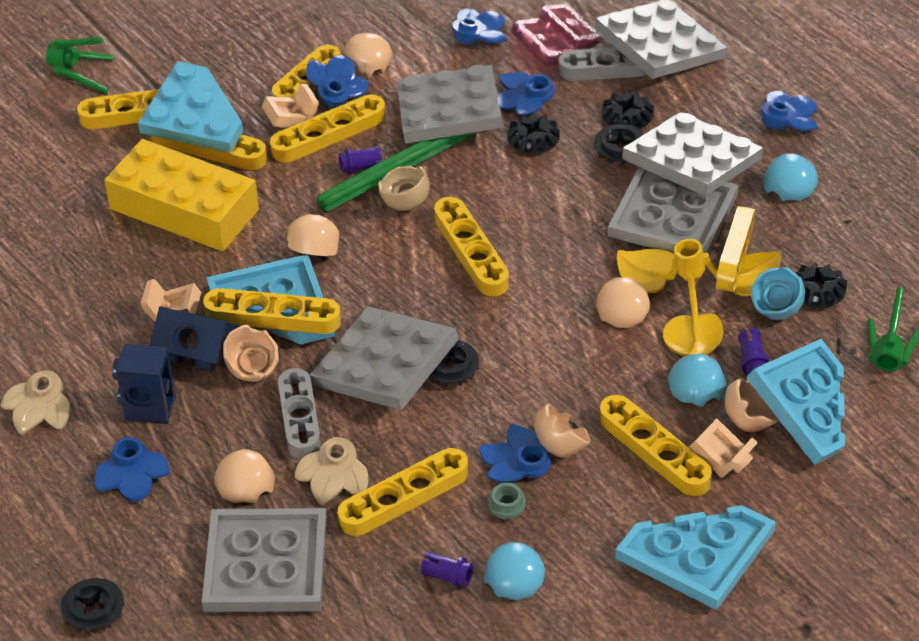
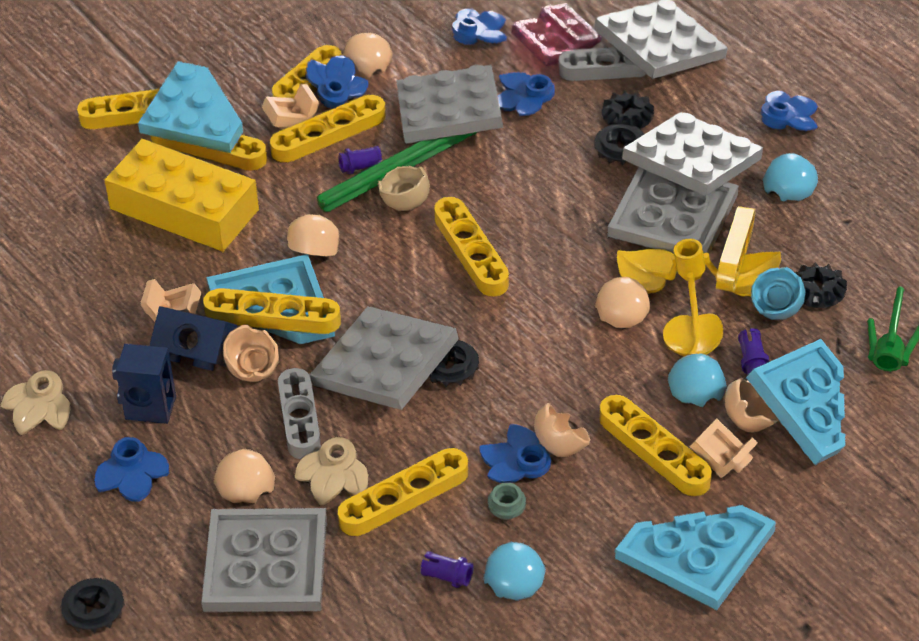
green plant [46,37,114,94] -> none
black gear [507,113,560,154] -> none

